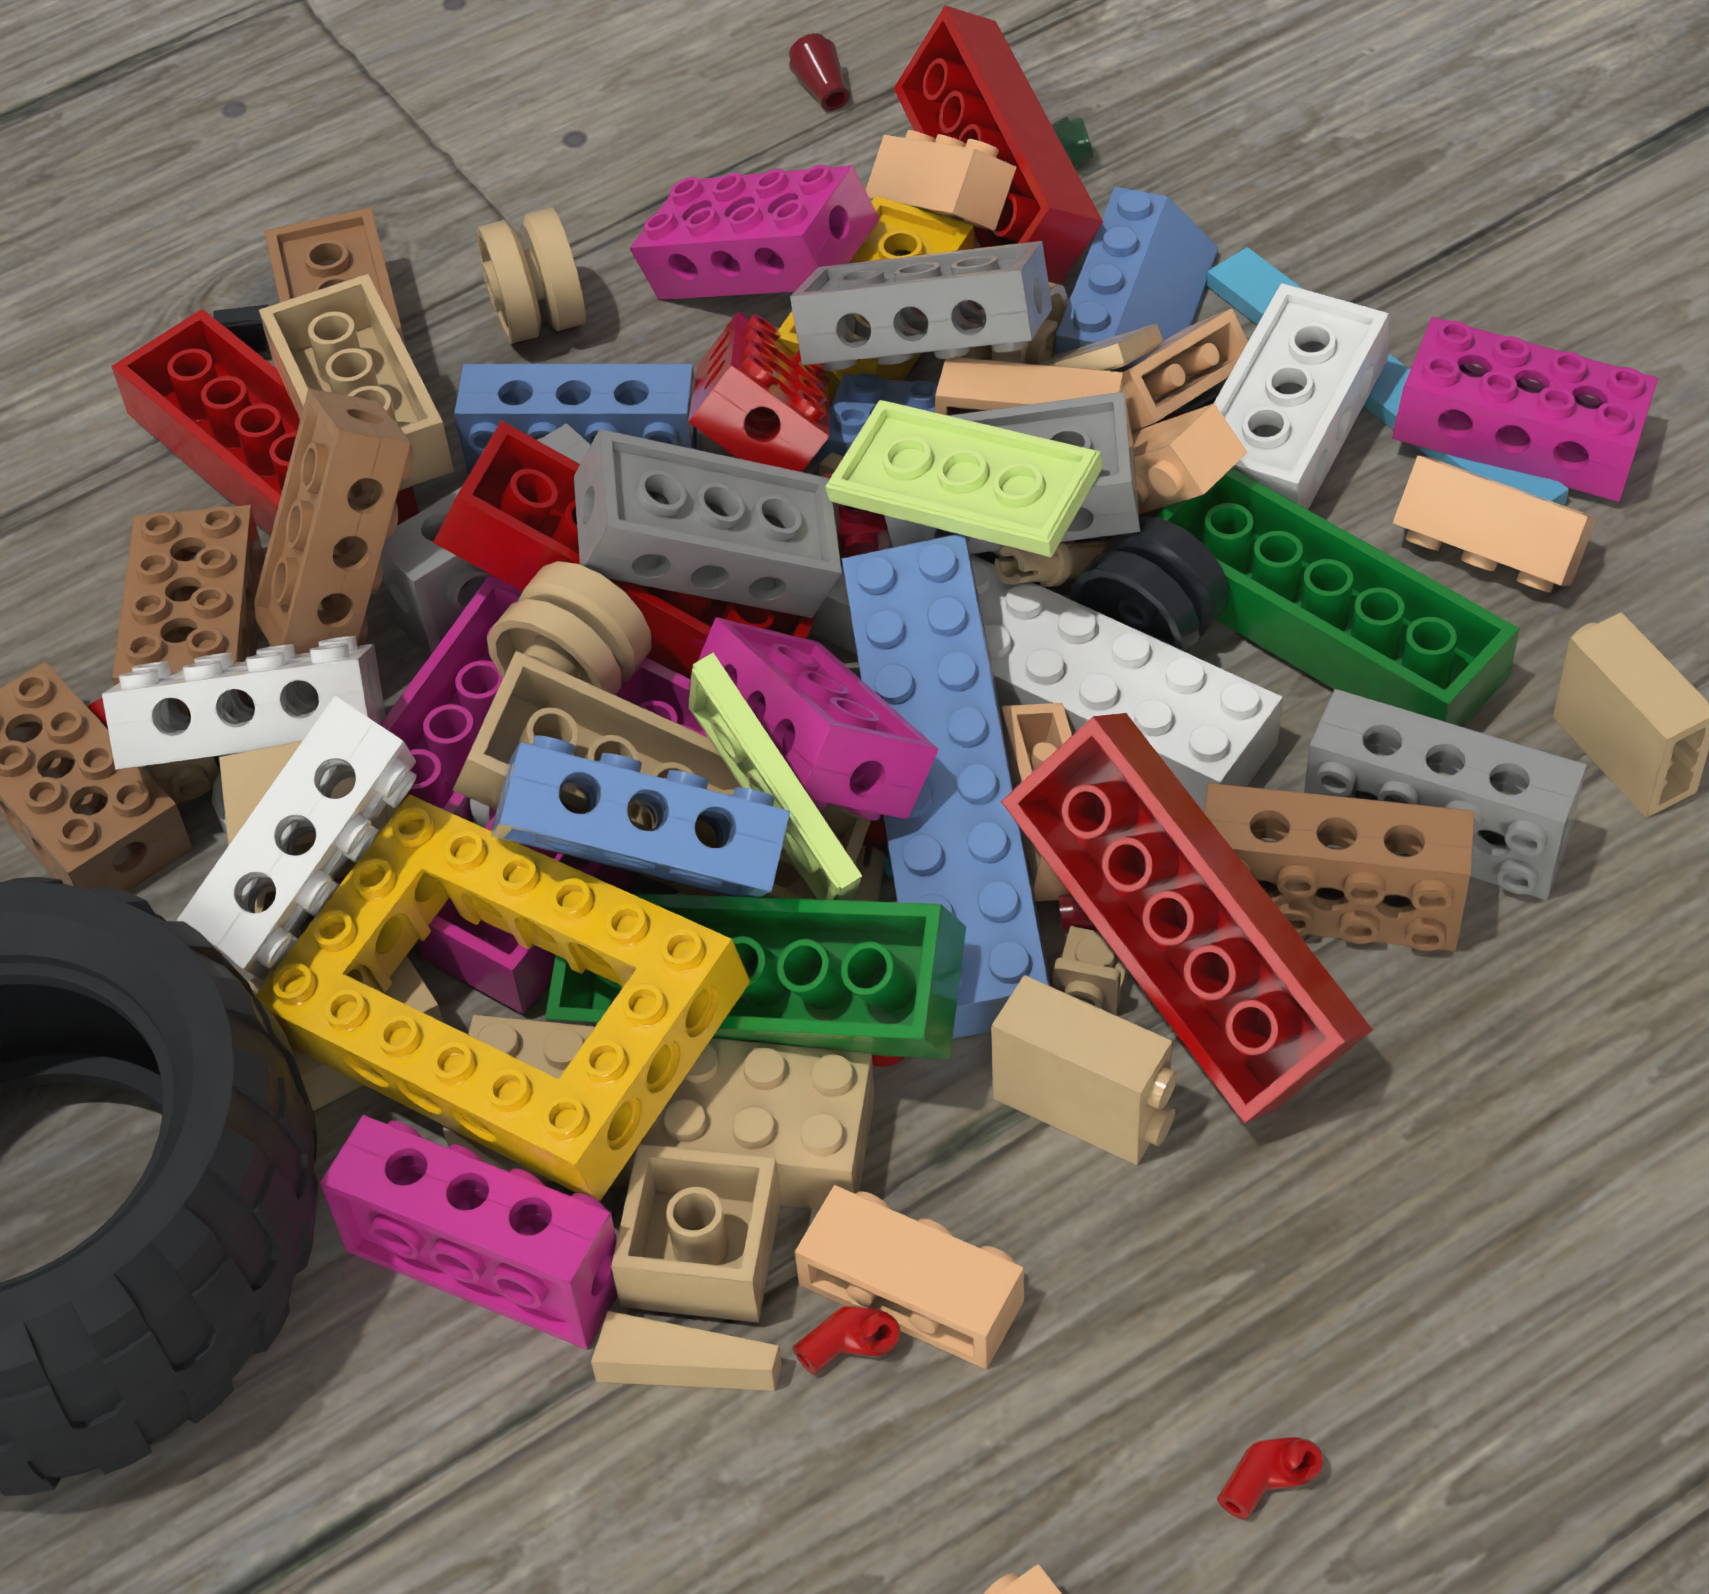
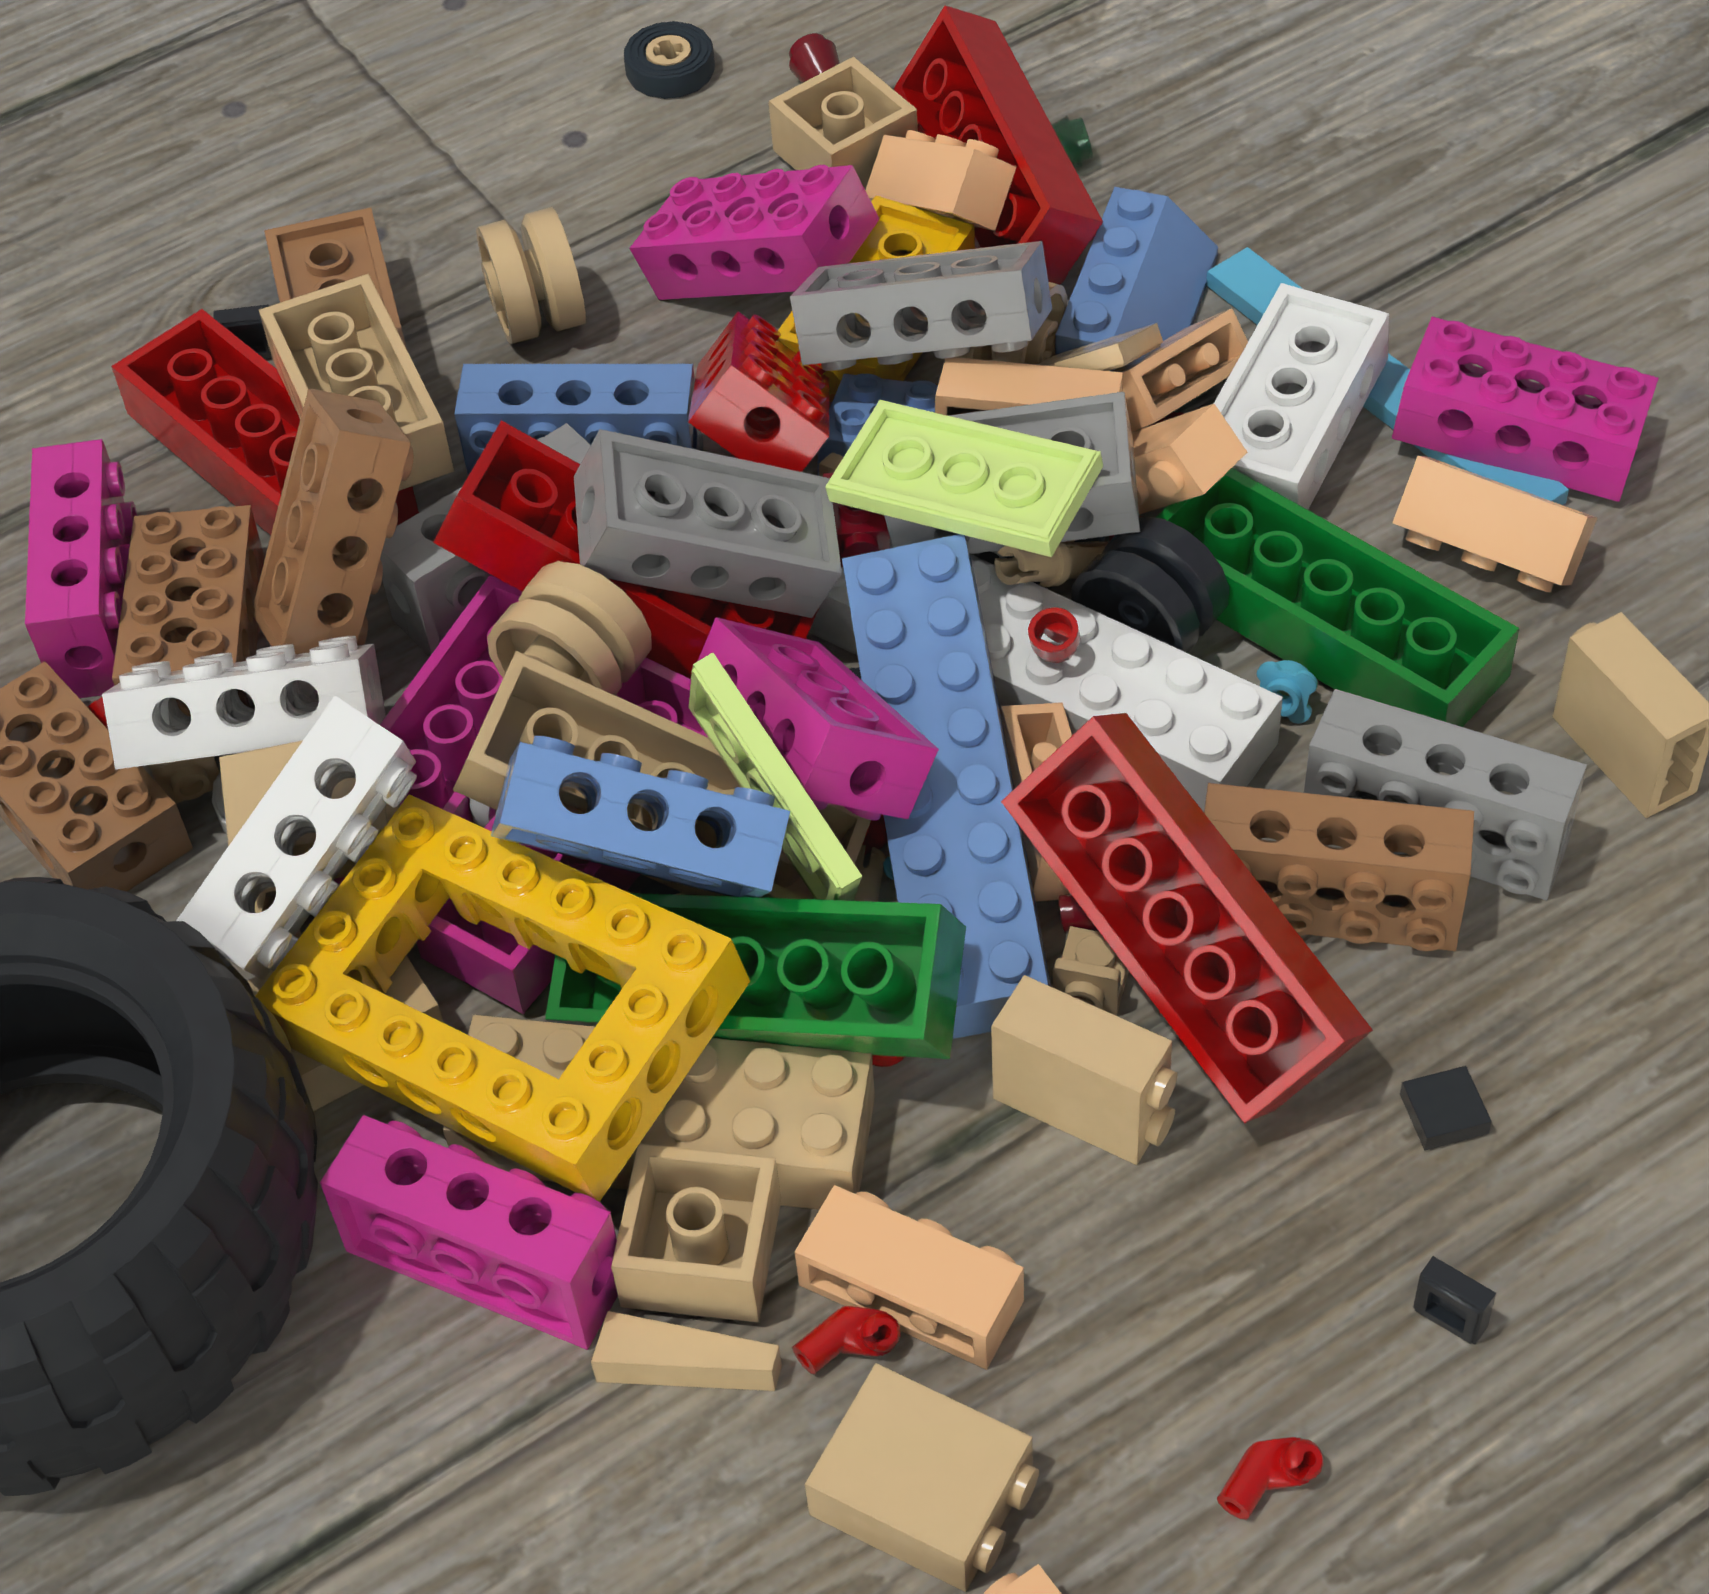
none -> dark pink brick [25,439,138,698]
none -> black bush [624,21,715,99]
none -> tan brick [769,56,918,188]
none -> tan brick [805,1363,1039,1592]
none -> red hinge [1028,607,1080,663]
none -> medium azure plate [1257,660,1318,724]
none -> black tile [1400,1066,1492,1151]
none -> black tile [1413,1256,1496,1345]

